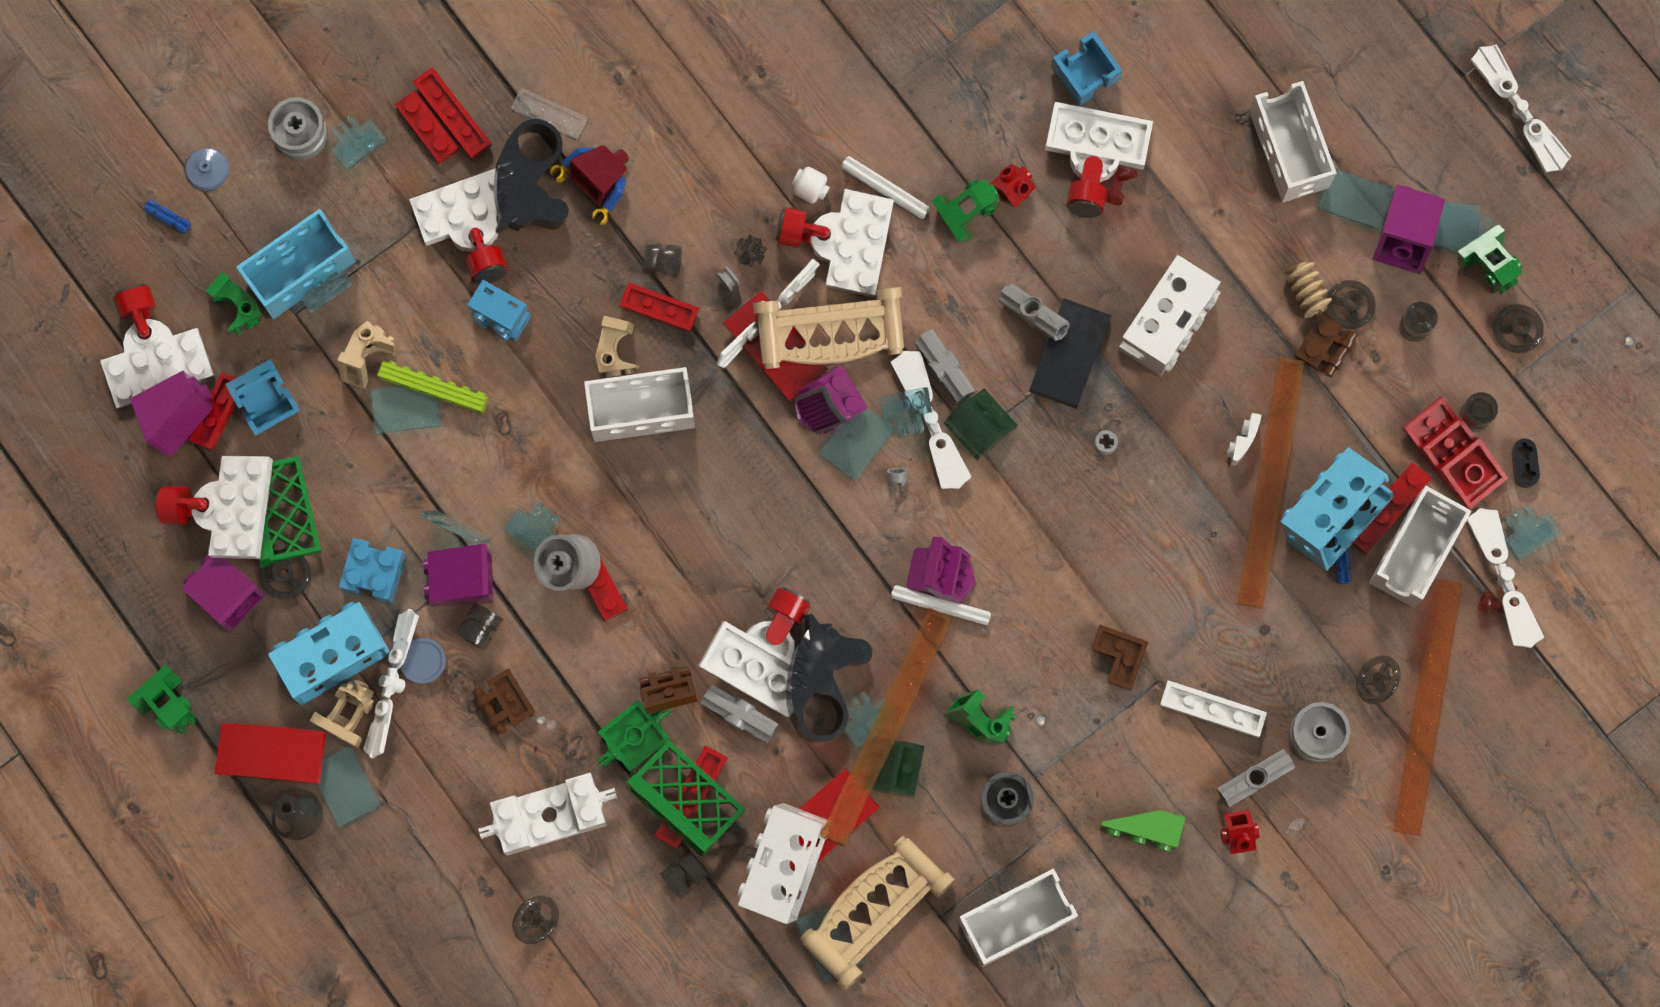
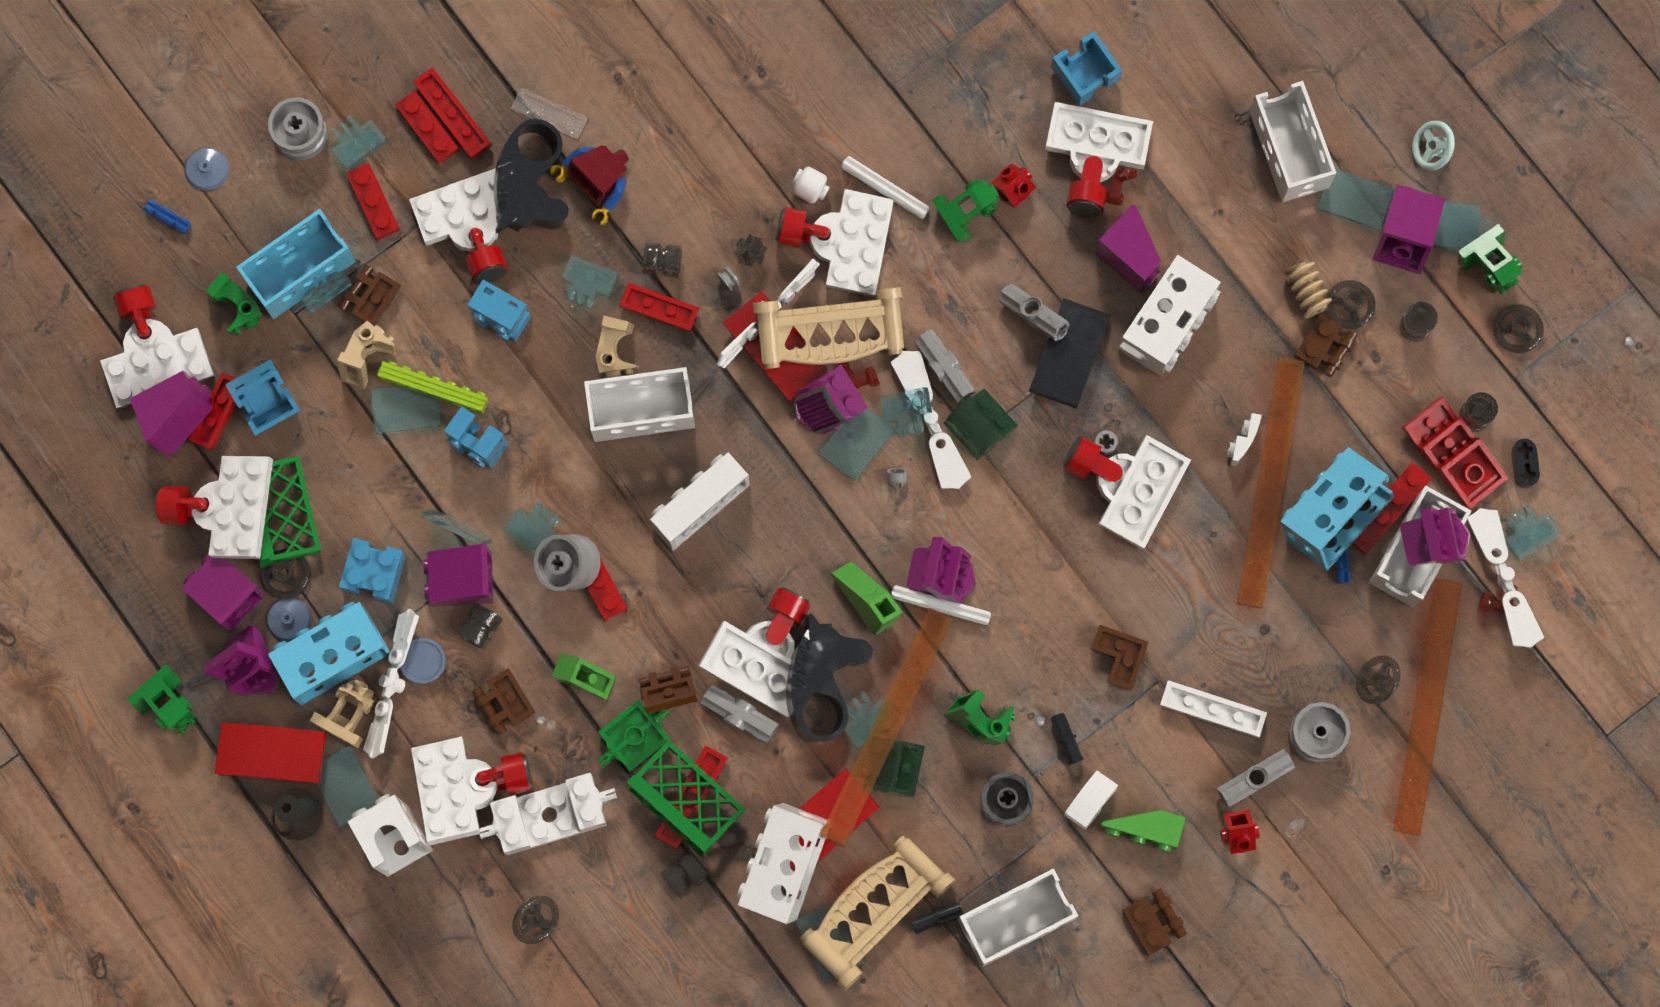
white piece [1470,45,1571,173] -> none
none -> magenta piece [204,626,280,696]
none -> sand blue piece [266,597,312,642]
none -> reddish brown plate [338,264,401,326]
none -> red plate [346,163,401,241]
none -> white piece [347,794,433,877]
none -> white plate [411,737,533,845]
none -> dark azure piece [444,406,509,470]
none -> bright green slope [551,653,616,700]
none -> clear light blue hinge [562,255,619,308]
none -> white brick [650,452,750,551]
none -> bright green slope [830,562,903,636]
none -> clear red piece [839,362,880,389]
none -> black axle [910,903,963,935]
none -> black axle [1051,713,1084,765]
none -> white plate [1062,435,1191,549]
none -> white slope [1064,771,1118,830]
none -> magenta slope [1095,204,1161,293]
none -> reddish brown plate [1122,888,1187,956]
none -> magenta piece [1400,508,1470,566]
none -> light aqua piece [1412,120,1455,171]

